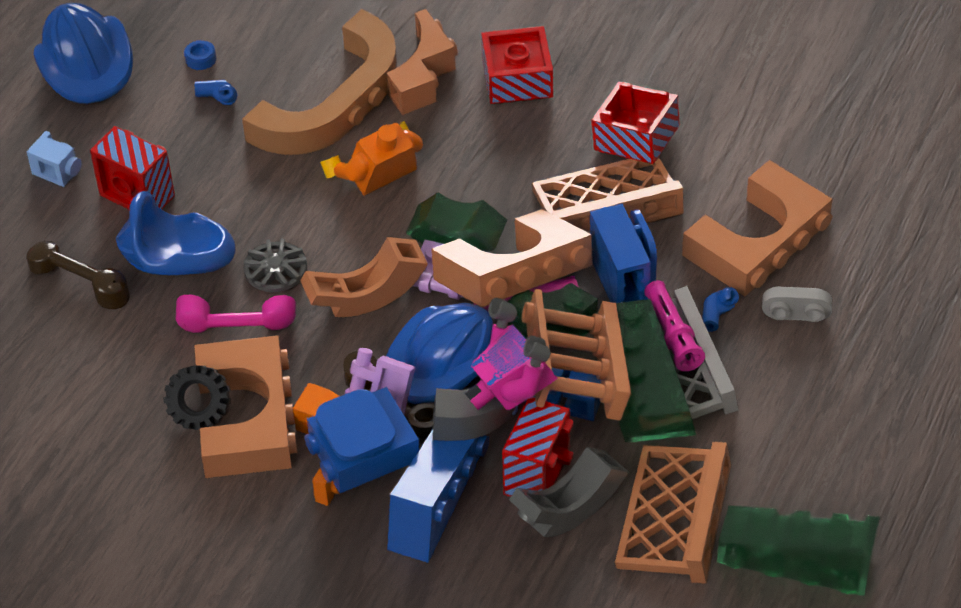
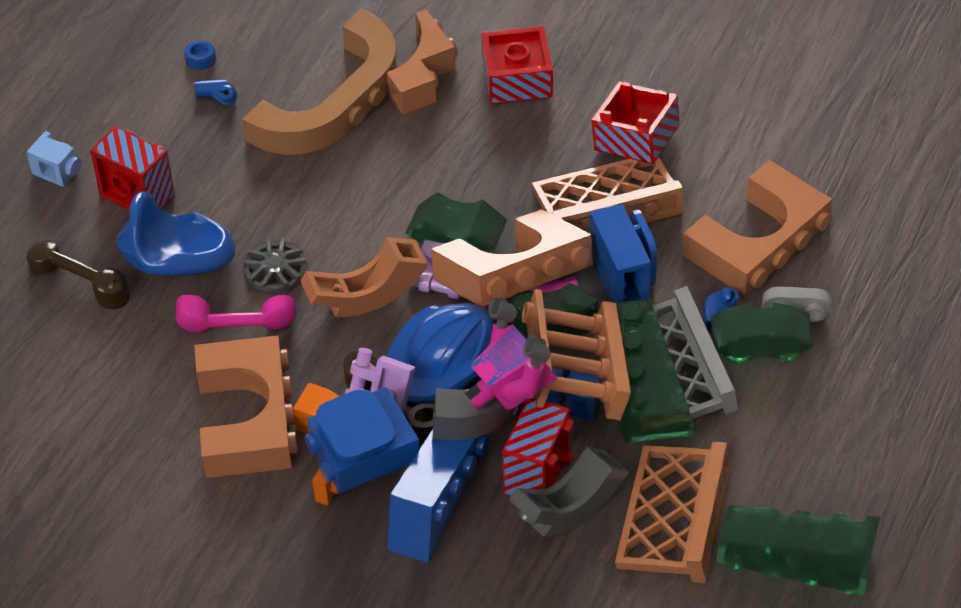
blue piece [34,3,133,104] -> none
black tyre [163,365,232,430] -> none
orange torso [320,121,423,196] -> none
dark pink pin [644,280,705,371] -> none
none -> clear green brick [711,303,814,364]

